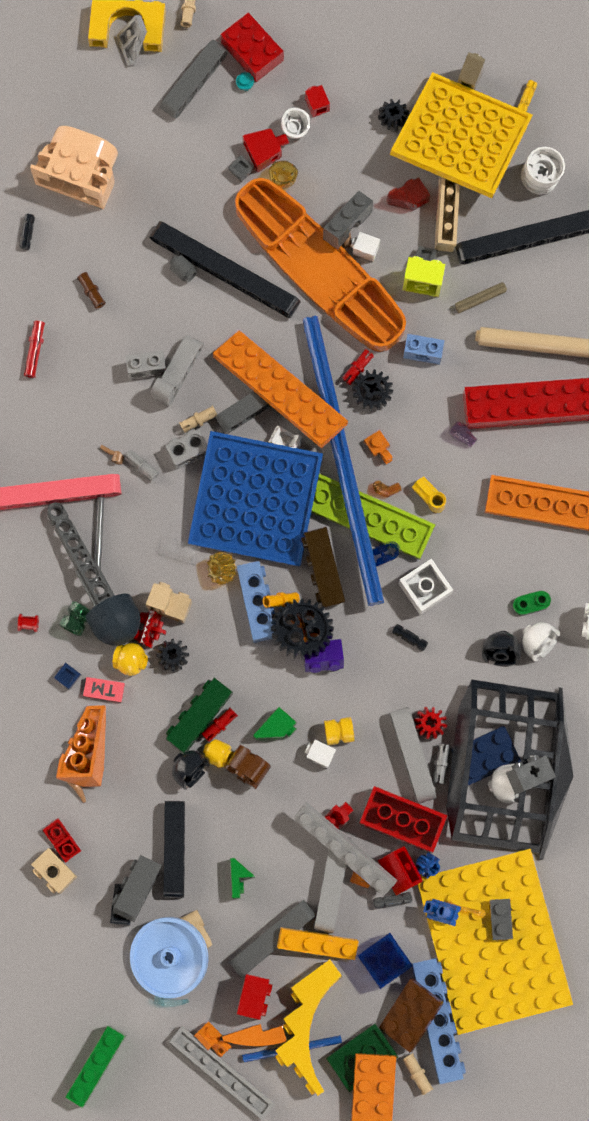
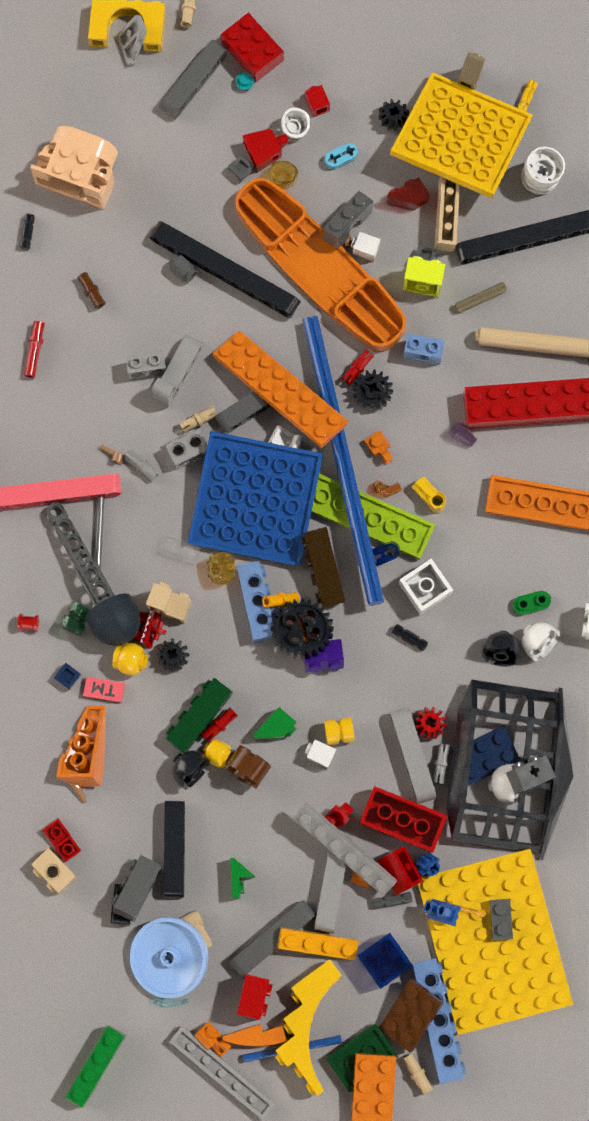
none -> medium azure beam [325,143,358,170]

